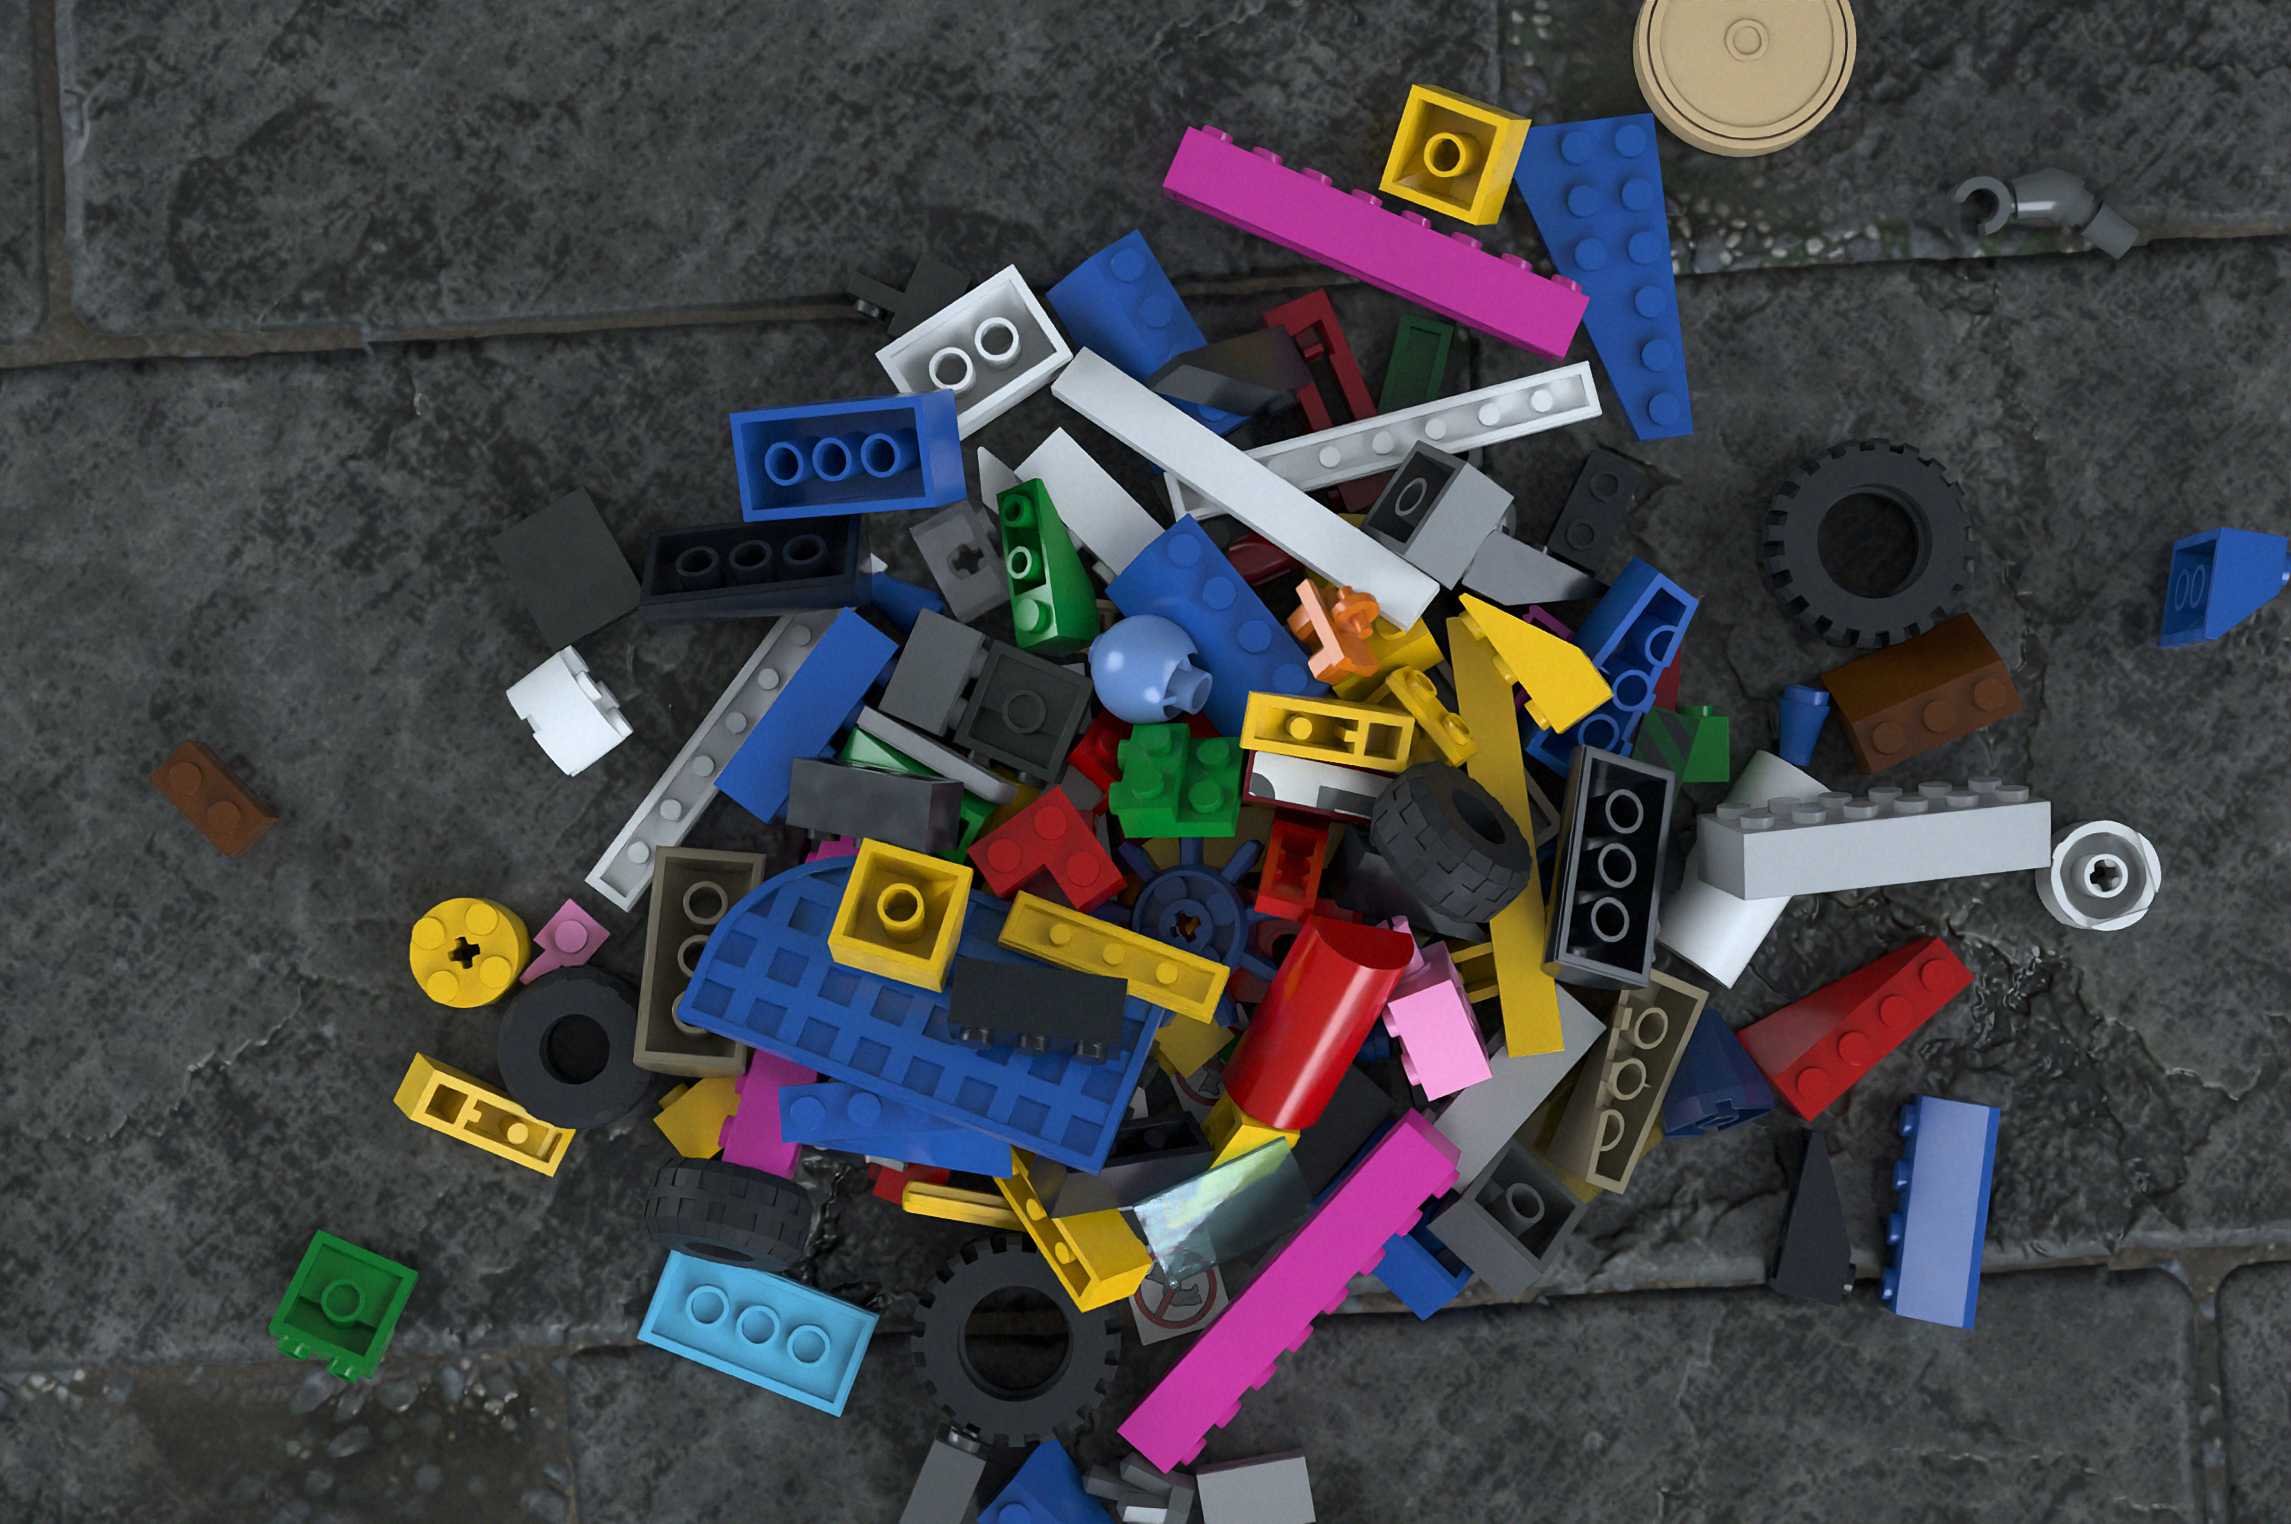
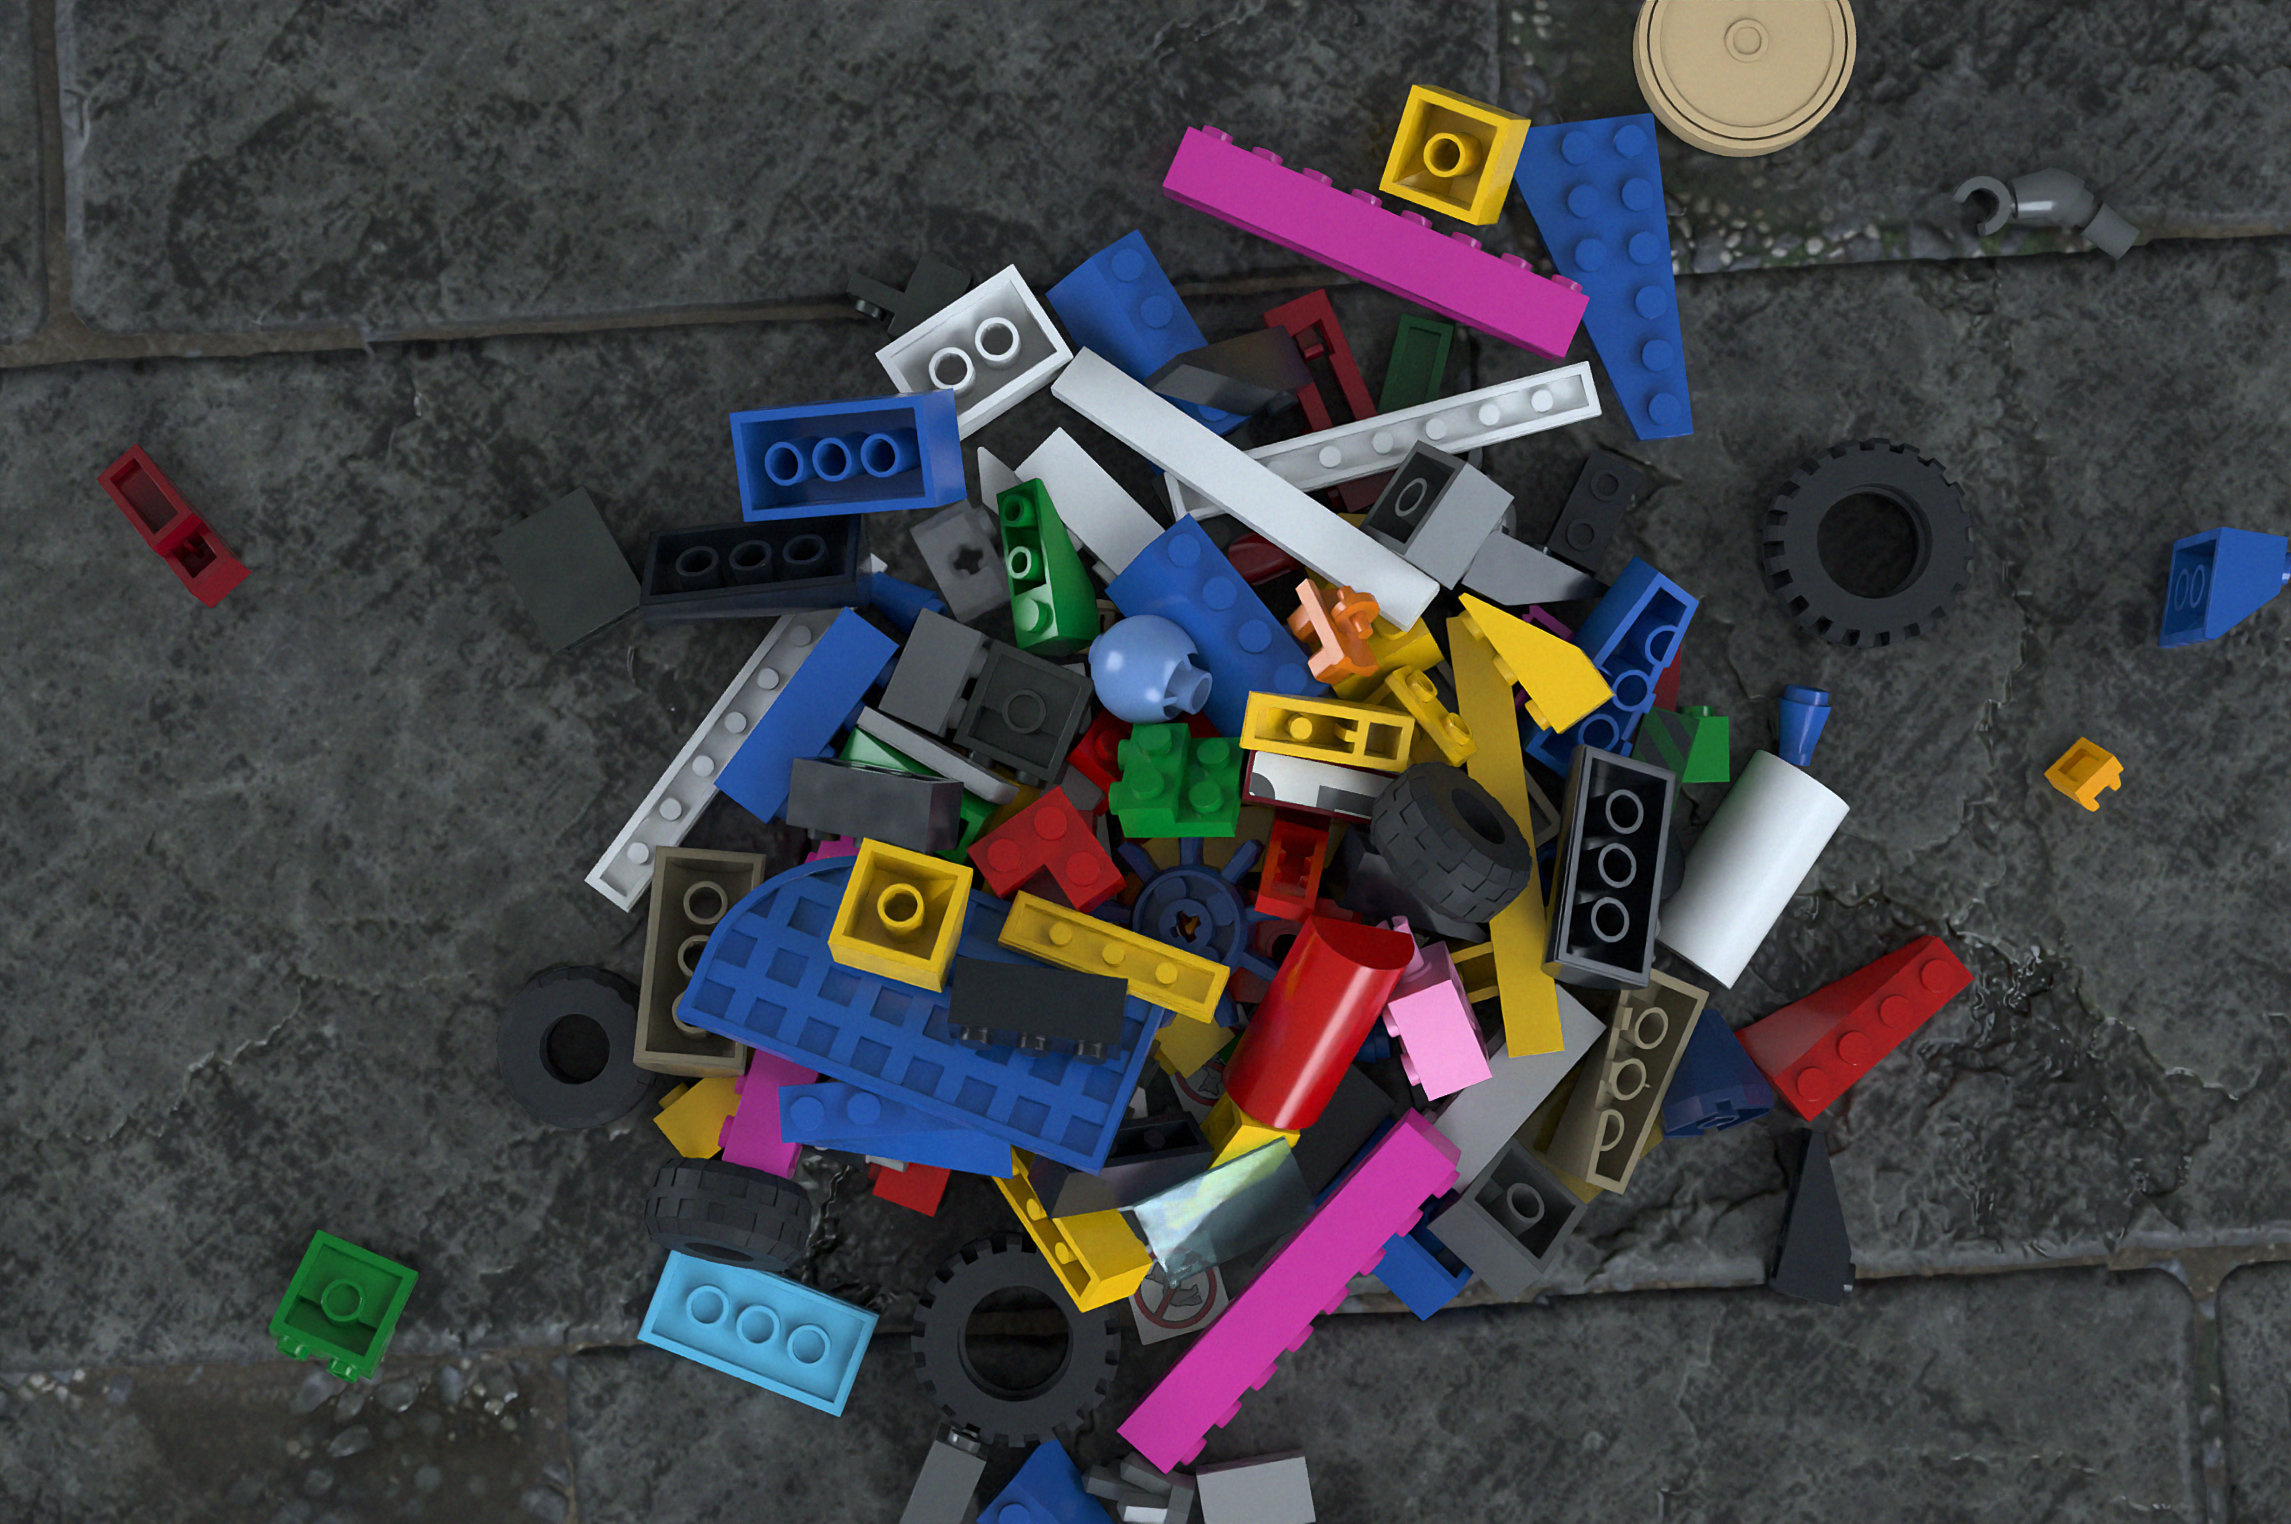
reddish brown brick [149,740,280,856] -> none
yellow slope [393,1052,576,1177] -> none
yellow brick [410,898,532,1008] -> none
white brick [506,645,634,777] -> none
bright pink plate [519,898,613,985] -> none
yellow axle [902,1179,1029,1233] -> none
brick [1697,776,2051,901] -> none
reddish brown slope [1817,612,2024,775] -> none
slope [1879,1093,2000,1330] -> none
white brick [2035,821,2161,931] -> none
none -> dark red slope [96,443,252,608]
none -> light orange tile [2044,736,2124,812]

